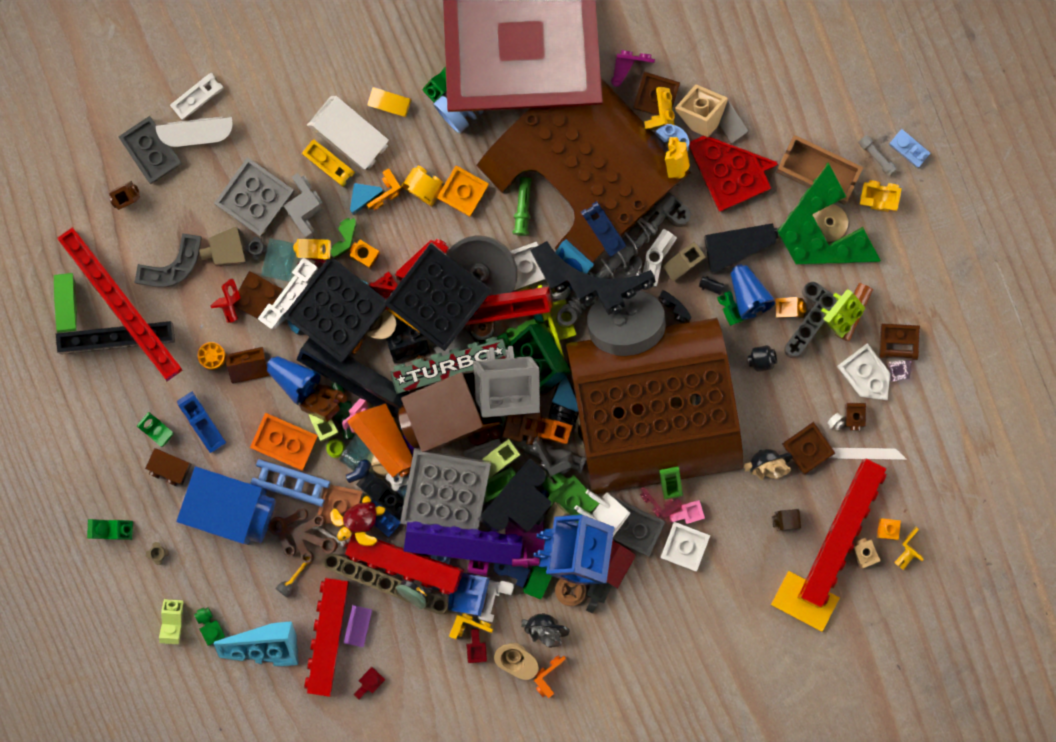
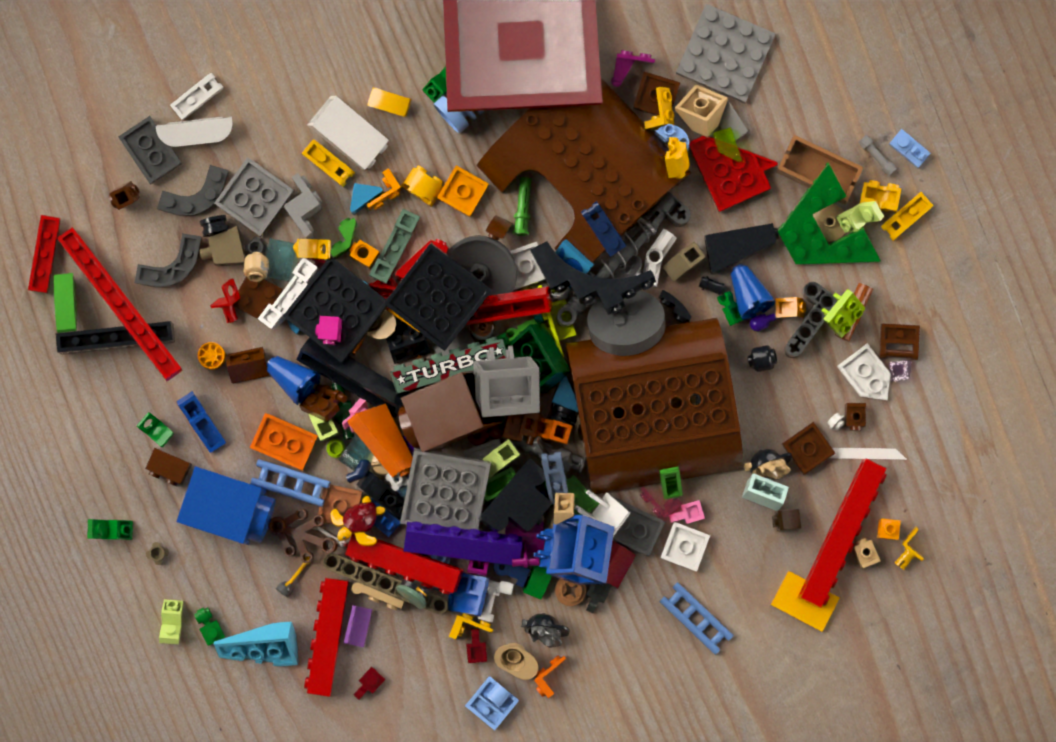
none -> red plate [28,215,61,294]
none -> dark grey plate [157,165,229,216]
none -> black wheel [200,215,229,237]
none -> tan head [243,252,269,282]
none -> dark pink brick [315,316,342,345]
none -> tan plate [352,583,405,611]
none -> sand green slope [369,209,420,284]
none -> light blue plate [465,676,519,731]
none -> reddish brown slope [485,215,513,241]
none -> sand blue plate [541,451,569,504]
none -> tan slope [554,493,574,525]
none -> medium blue bar [659,582,734,655]
none -> light grey plate [676,4,776,103]
none -> clear neon green tile [713,127,742,162]
none -> light aqua brick [742,473,789,511]
none -> dark purple cylinder [750,313,776,332]
none -> yellowish green slope [836,201,884,233]
none -> yellow plate [881,192,934,241]

